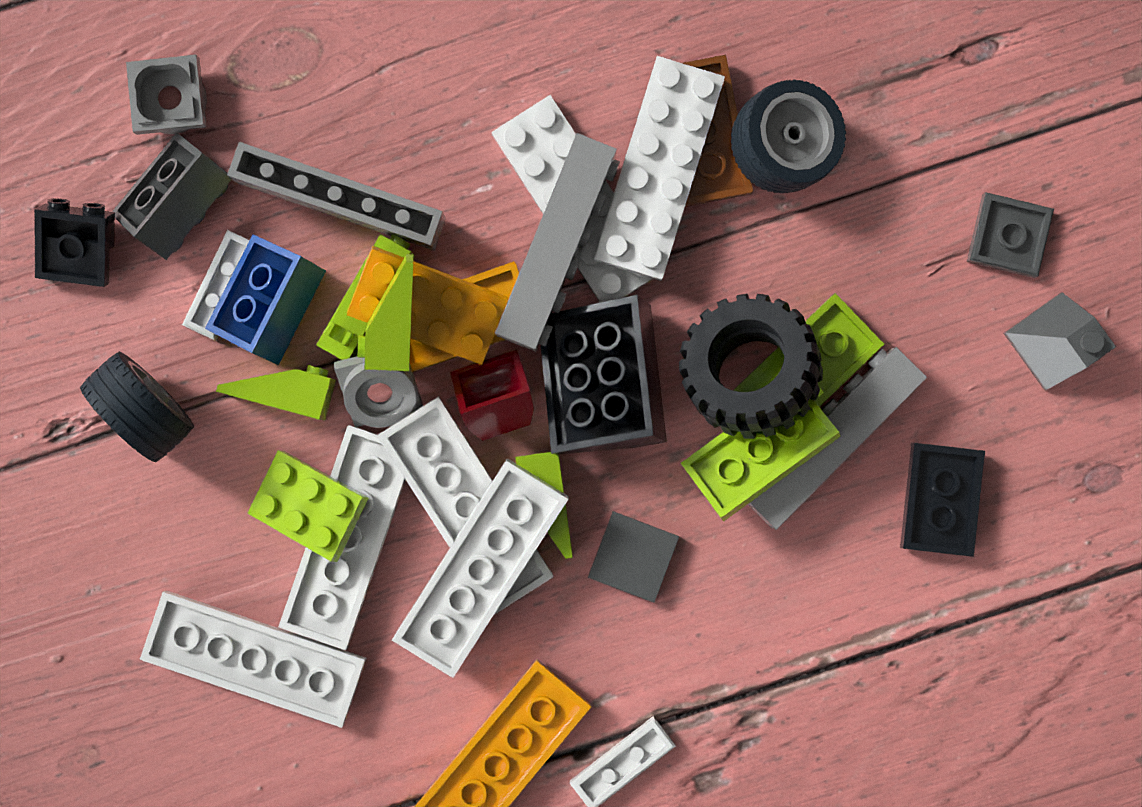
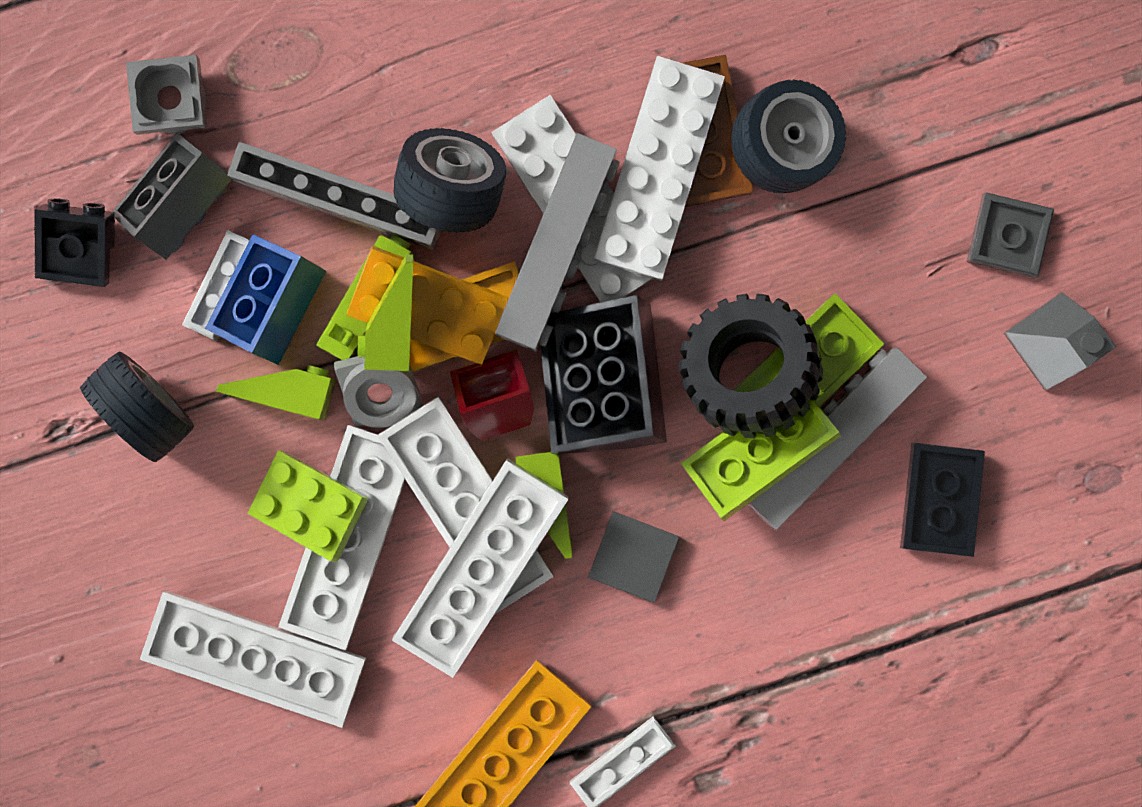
none -> black wheel [393,128,506,233]

